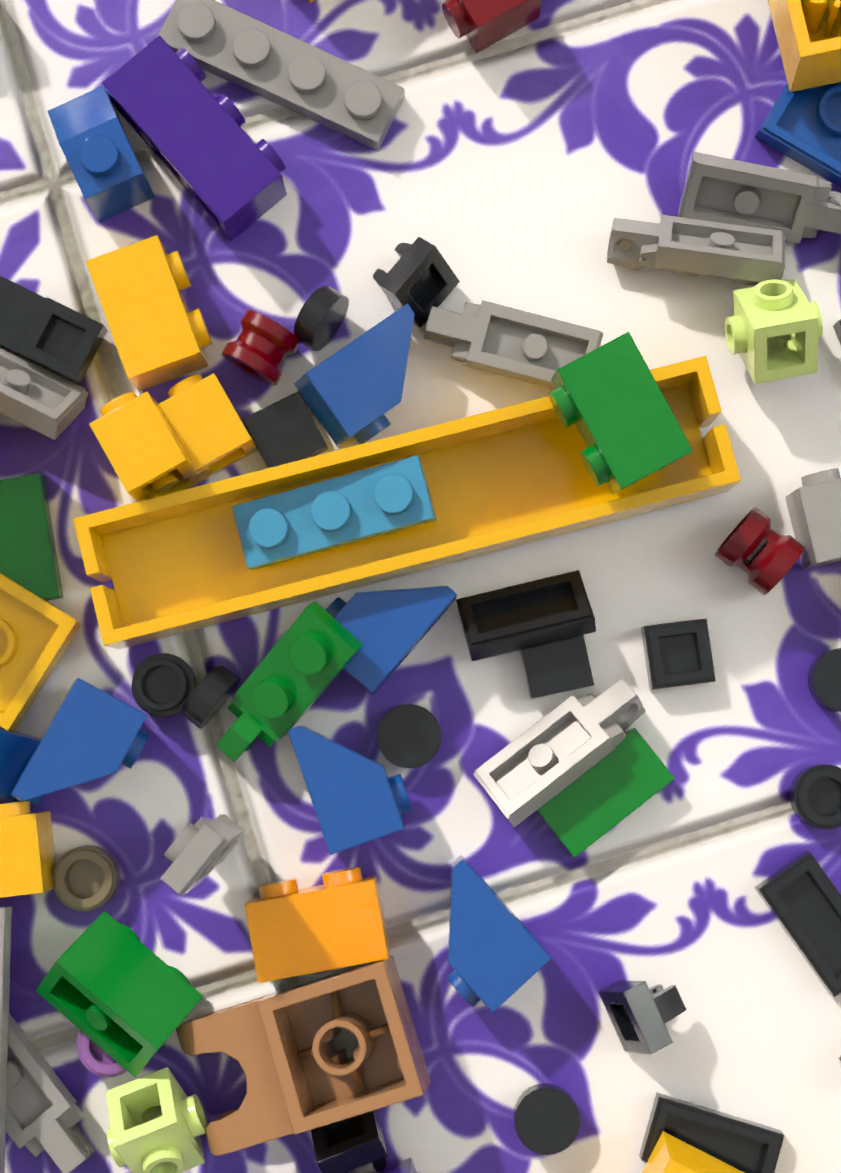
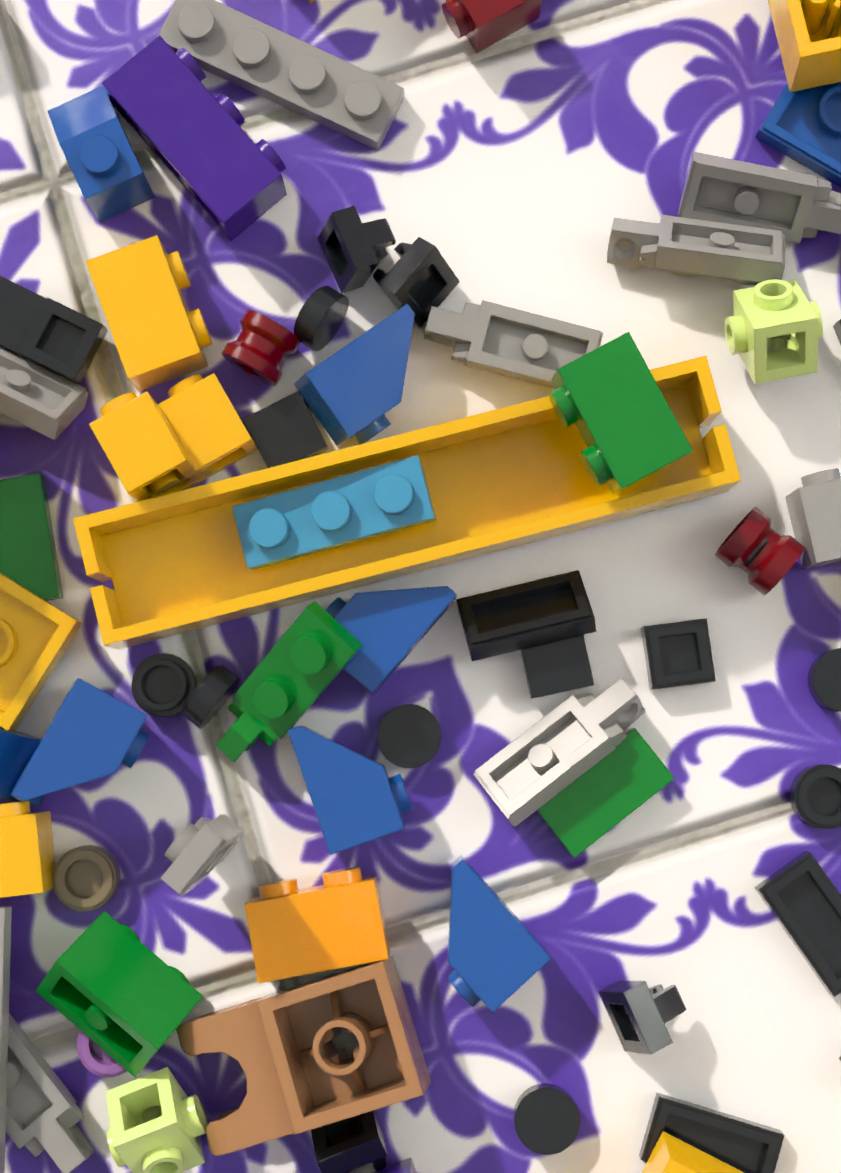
none -> black tile [317,206,396,294]

